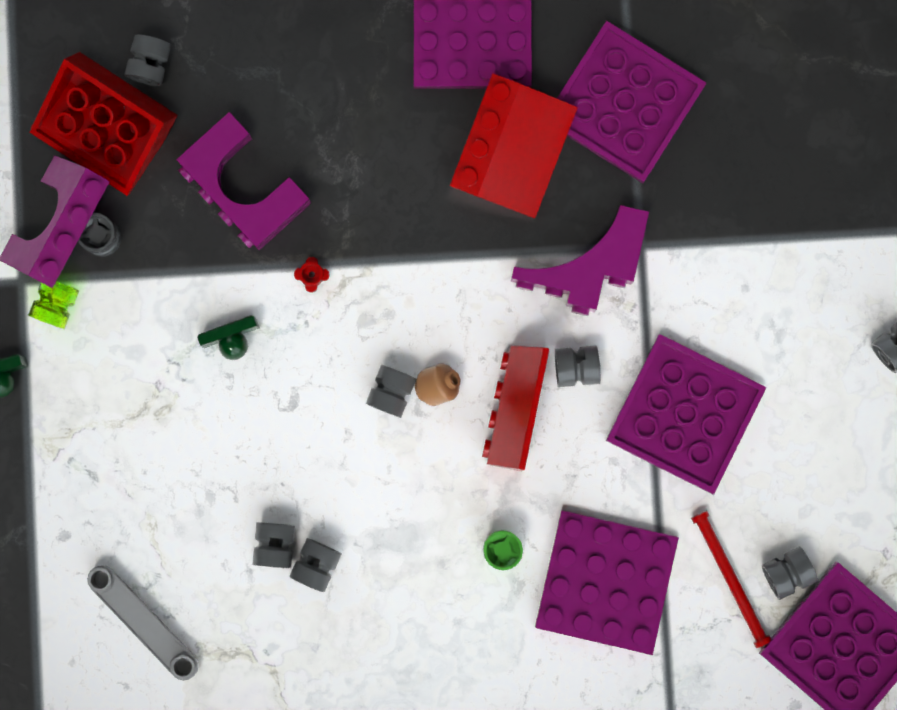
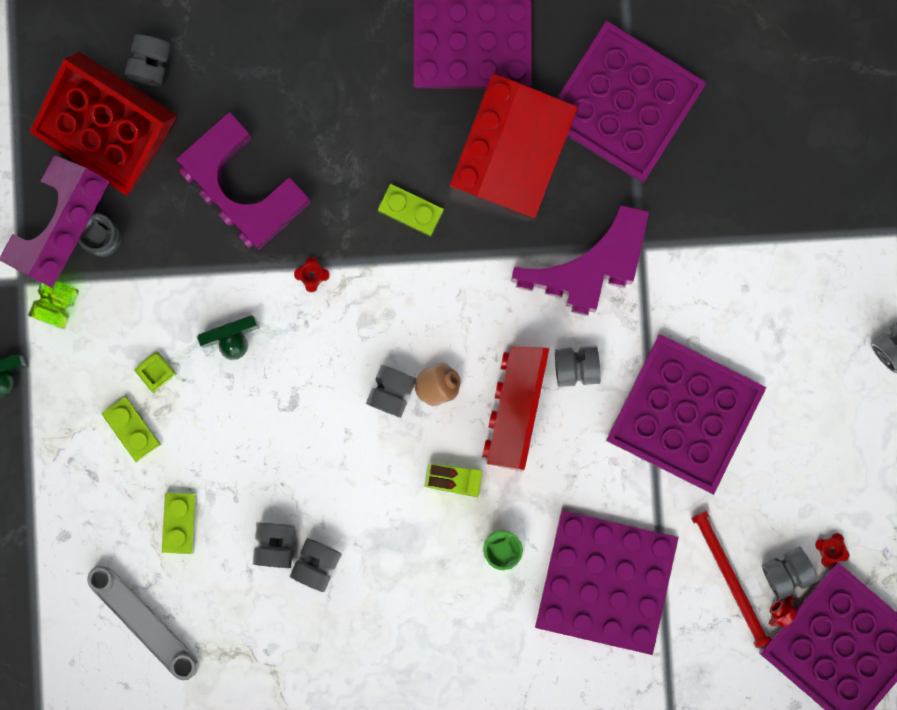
none -> lime plate [101,396,161,462]
none -> lime tile [134,351,177,393]
none -> lime plate [161,493,196,554]
none -> lime plate [378,184,444,237]
none -> lime leg [424,463,483,498]
none -> red plate [769,596,798,627]
none -> red plate [815,533,850,567]

